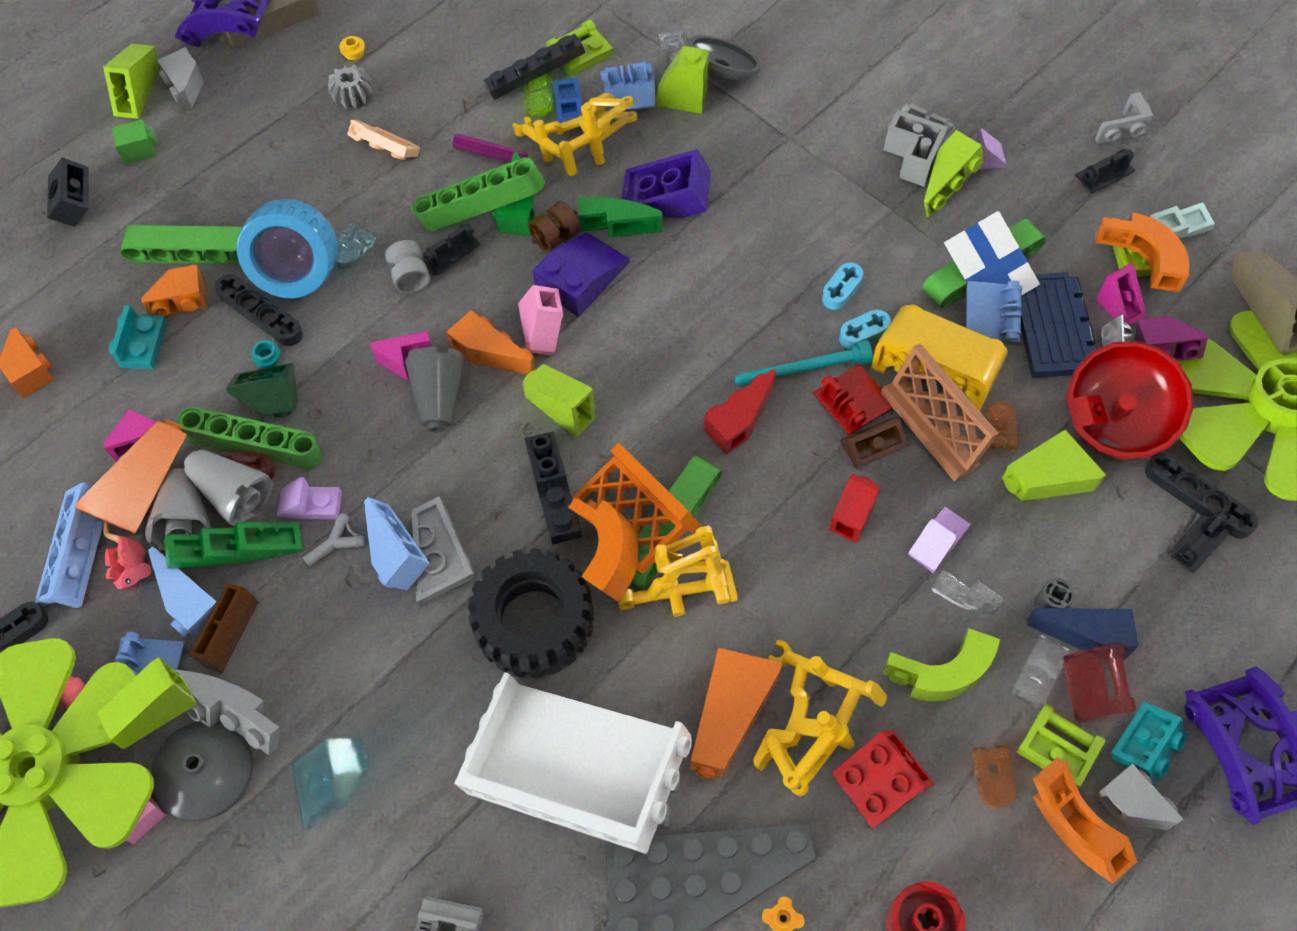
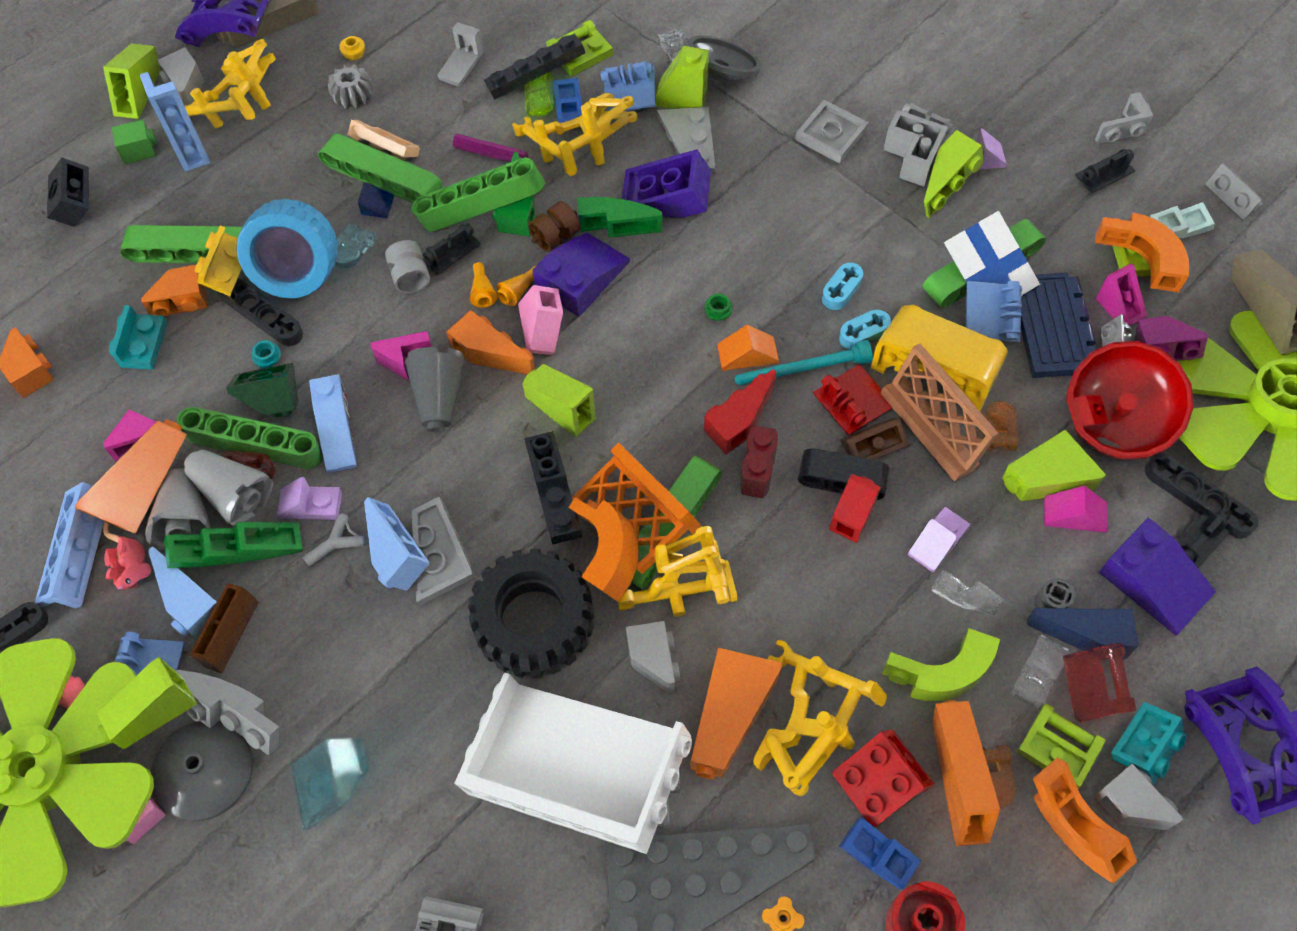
none -> light blue fence [140,72,210,172]
none -> yellow piece [185,39,276,129]
none -> yellow bracket [194,225,242,296]
none -> light blue slope [309,374,357,473]
none -> bright green beam [318,133,443,203]
none -> clear blue slope [358,182,394,218]
none -> light grey bracket [438,22,484,87]
none -> light orange cone [469,262,498,308]
none -> light orange cone [496,266,536,306]
none -> light grey slope [626,621,680,693]
none -> light grey wing [657,107,715,175]
none -> green plate [704,293,733,321]
none -> orange slope [717,325,779,371]
none -> dark red brick [740,425,778,498]
none -> light grey plate [795,100,869,163]
none -> black beam [798,448,890,500]
none -> blue slope [839,817,921,890]
none -> orange slope [932,700,1000,847]
none -> dark pink slope [1044,486,1108,533]
none -> dark purple slope [1098,517,1216,636]
none -> light grey hinge [1205,163,1264,220]

